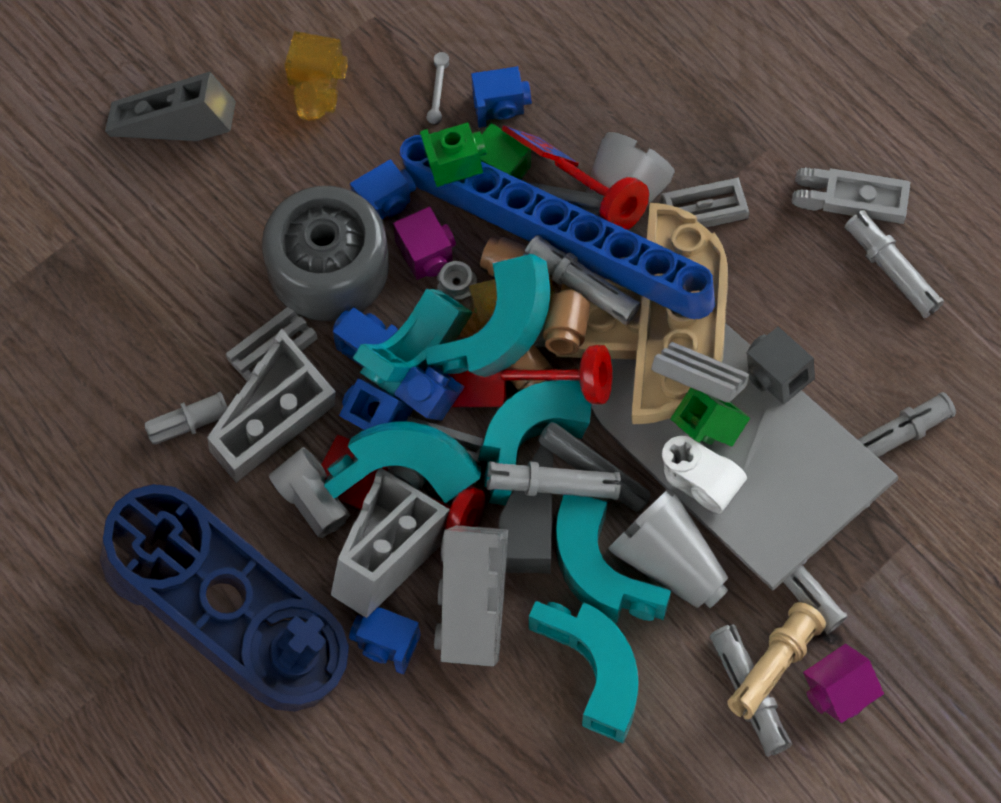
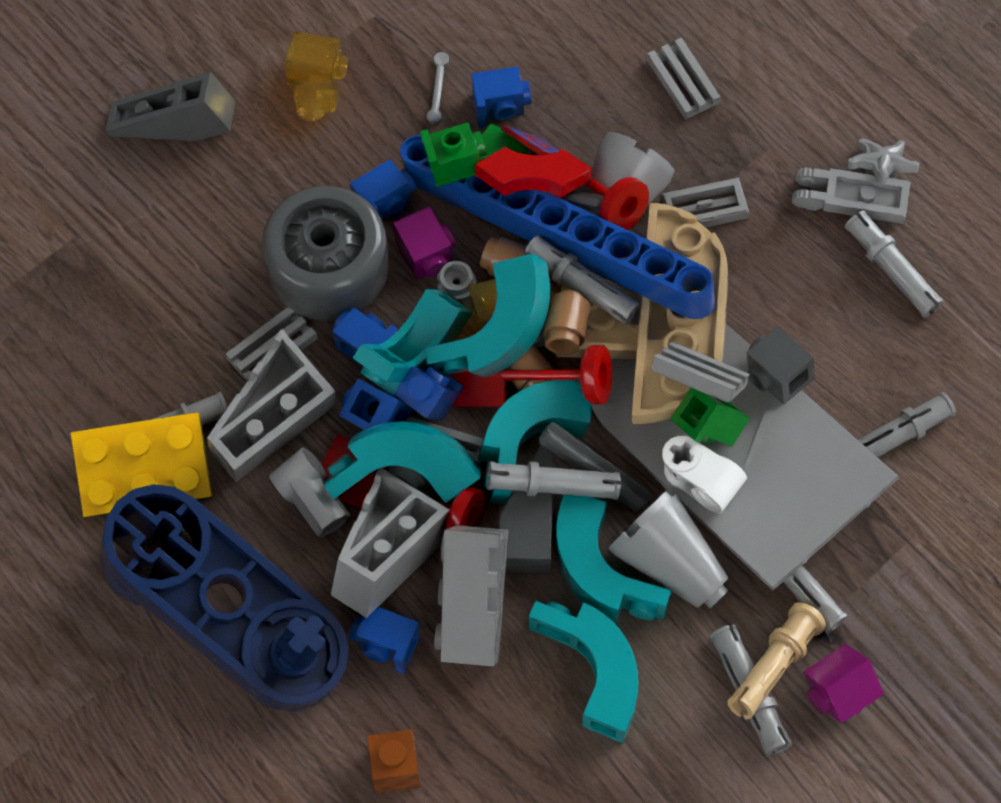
none -> yellow plate [70,412,213,517]
none -> dark orange brick [367,729,421,793]
none -> red tile [475,147,592,198]
none -> light grey tile [647,37,720,120]
none -> light grey animal [848,138,920,184]

